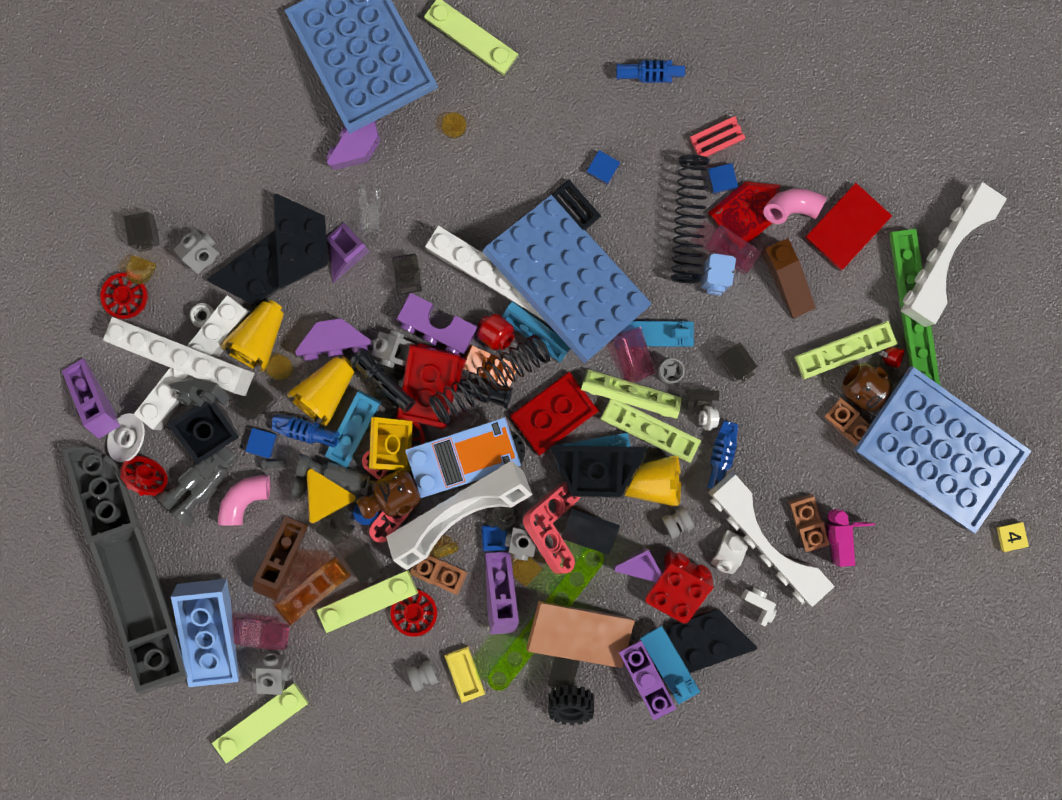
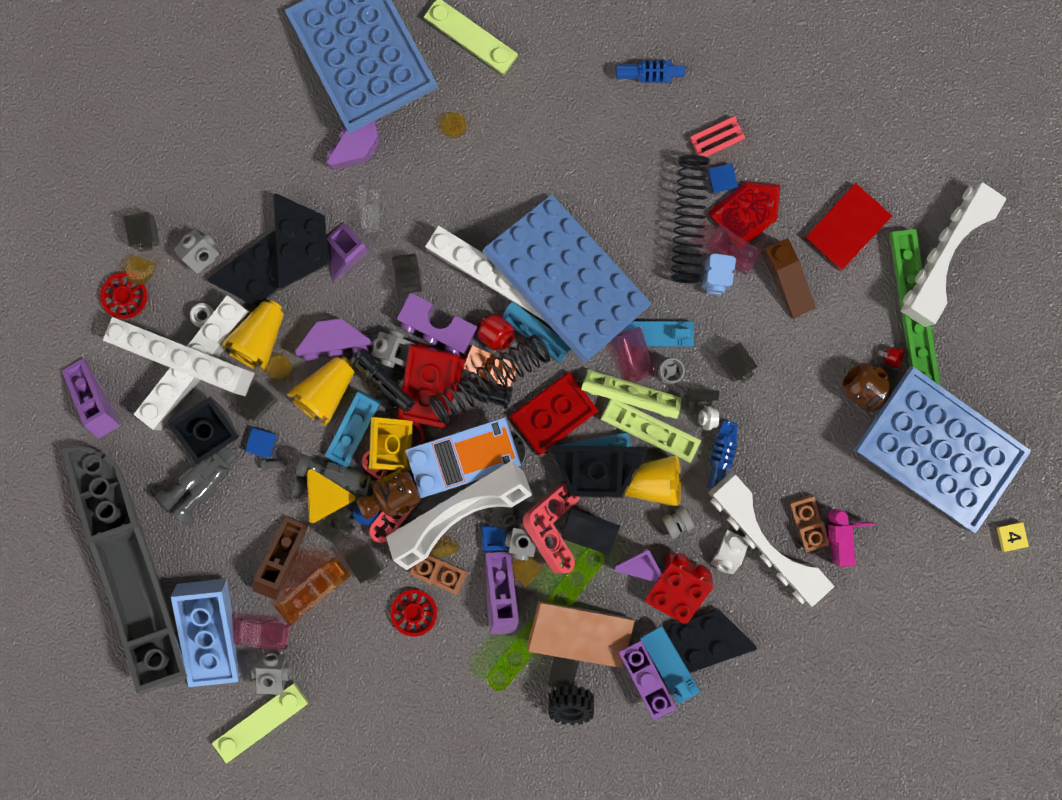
white dish [107,413,145,463] -> none
red wheel [120,456,168,496] -> none
dark grey slope [169,380,229,407] -> none
bright pink cylinder [218,475,270,525] -> none
blue hinge [272,414,340,448] -> none
yellowish green plate [317,570,418,633] -> none
light grey wheel [407,659,440,692] -> none
light yellow tile [445,646,485,703] -> none
black tile [551,179,601,231] -> none
blue tile [586,150,620,185] -> none
white bracket [741,588,777,626] -> none
bright pink cylinder [763,188,828,224] -> none
yellowish green plate [794,321,897,380] -> none
nougat slope [824,398,871,446] -> none

